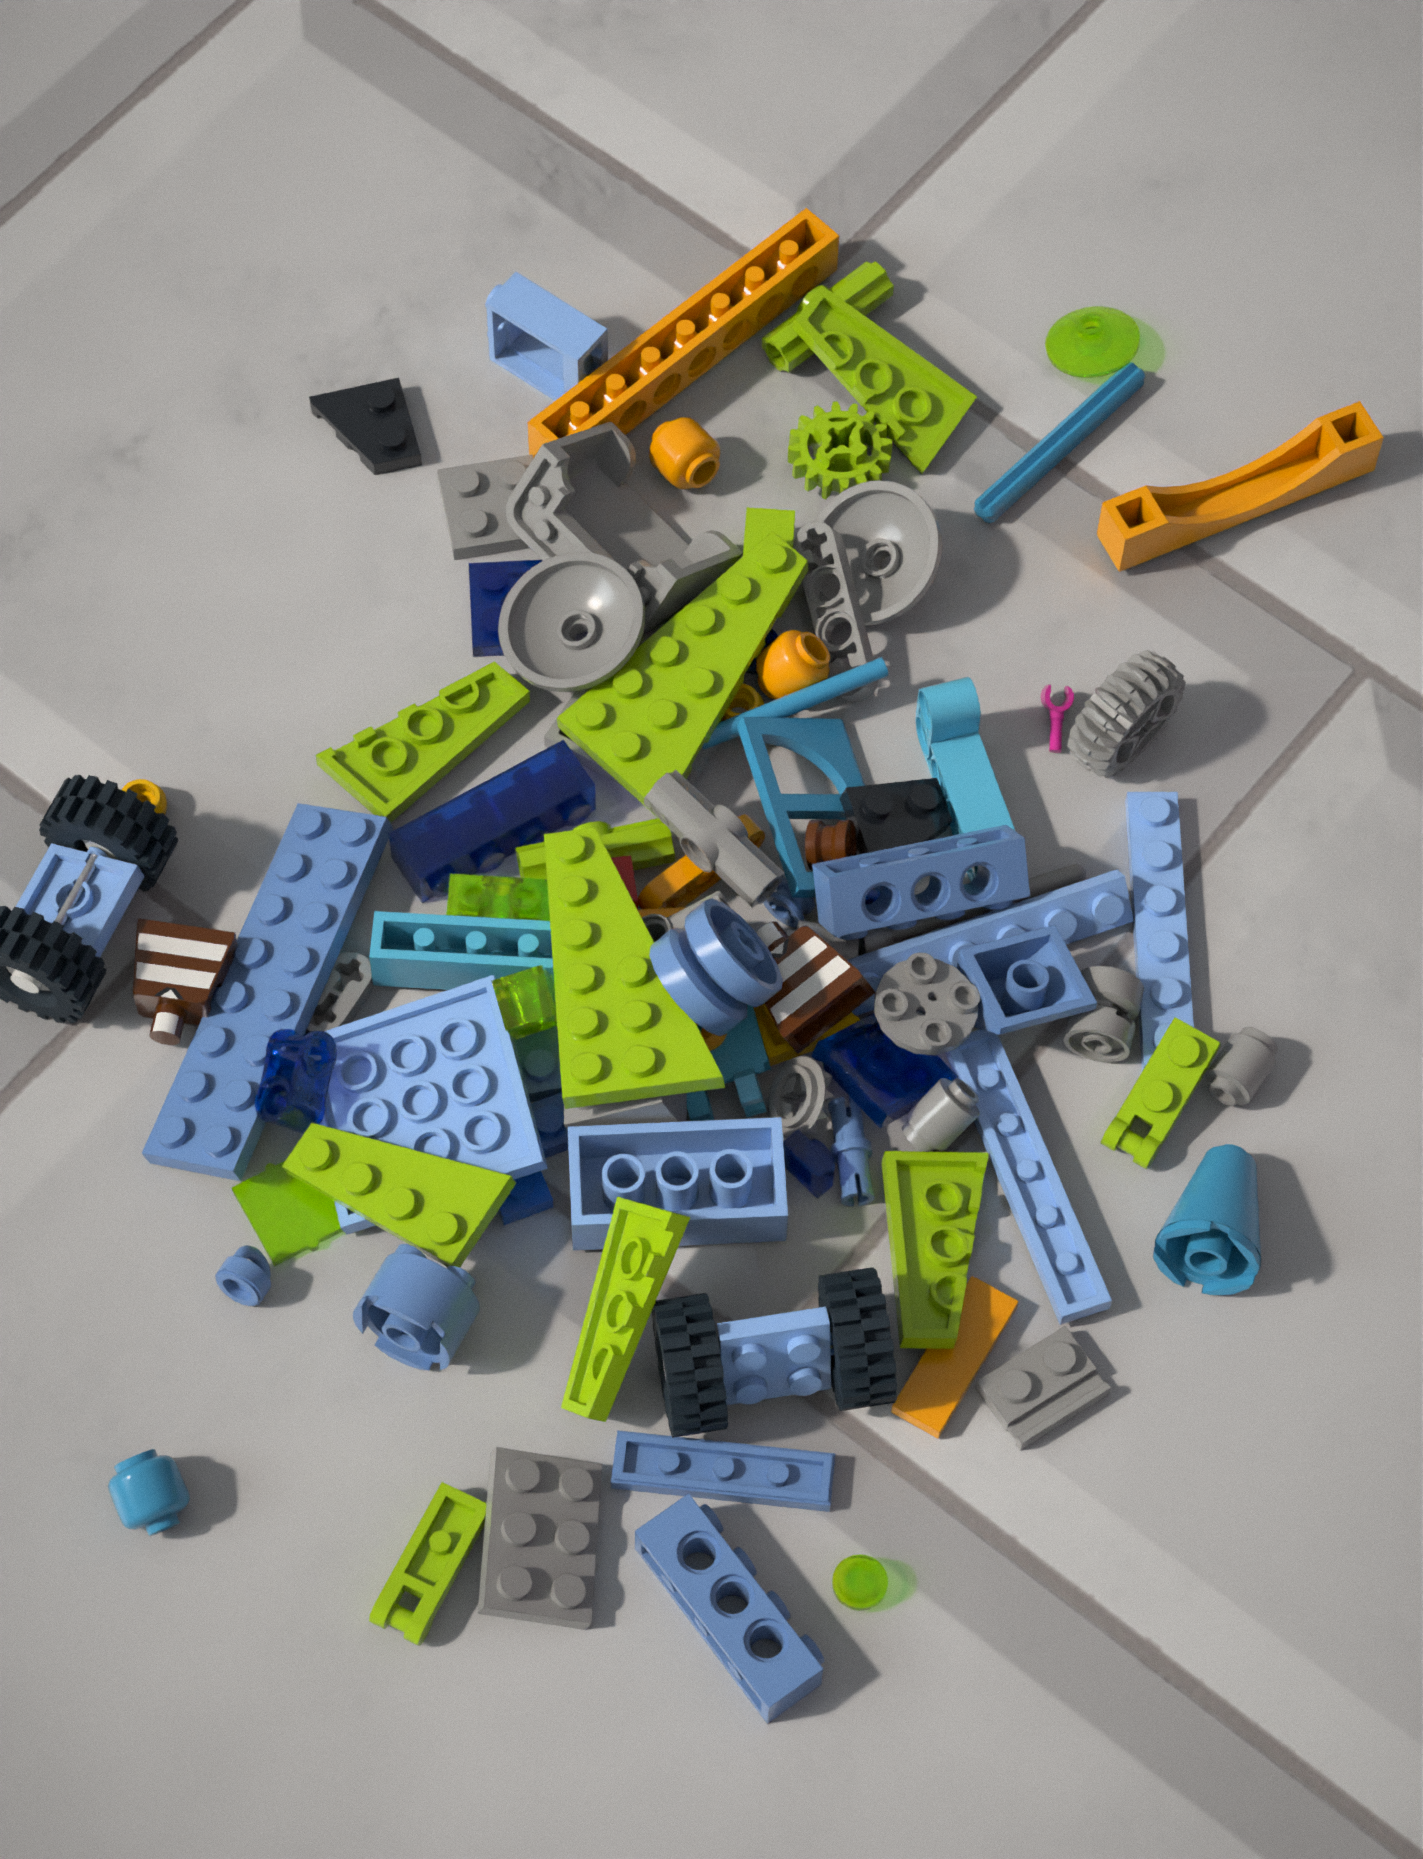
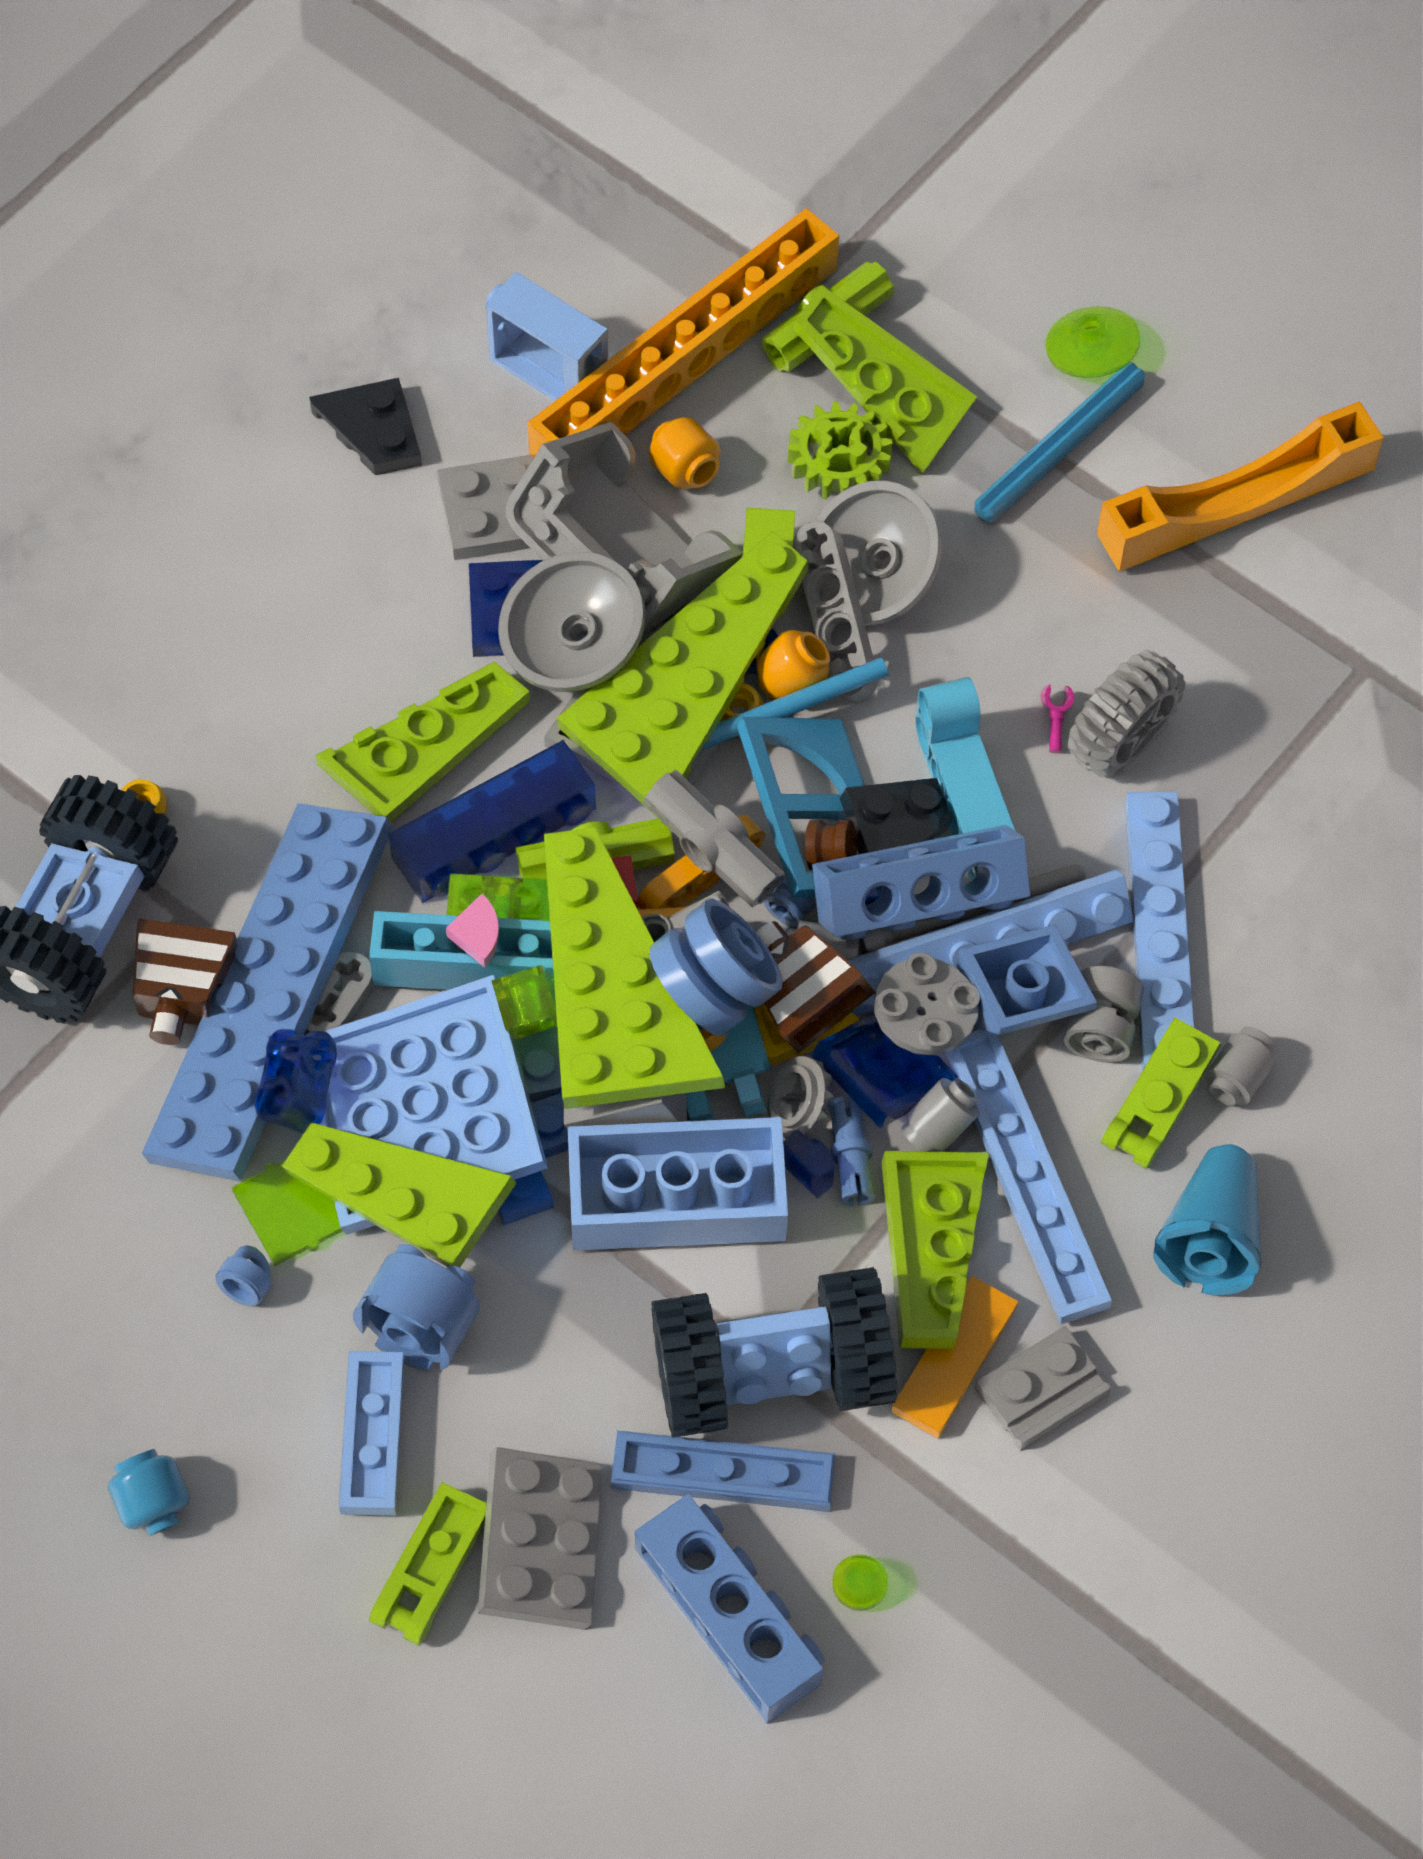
lime wing [561,1197,690,1422] -> none
none -> light blue plate [339,1351,405,1516]
none -> bright pink tile [446,894,499,968]

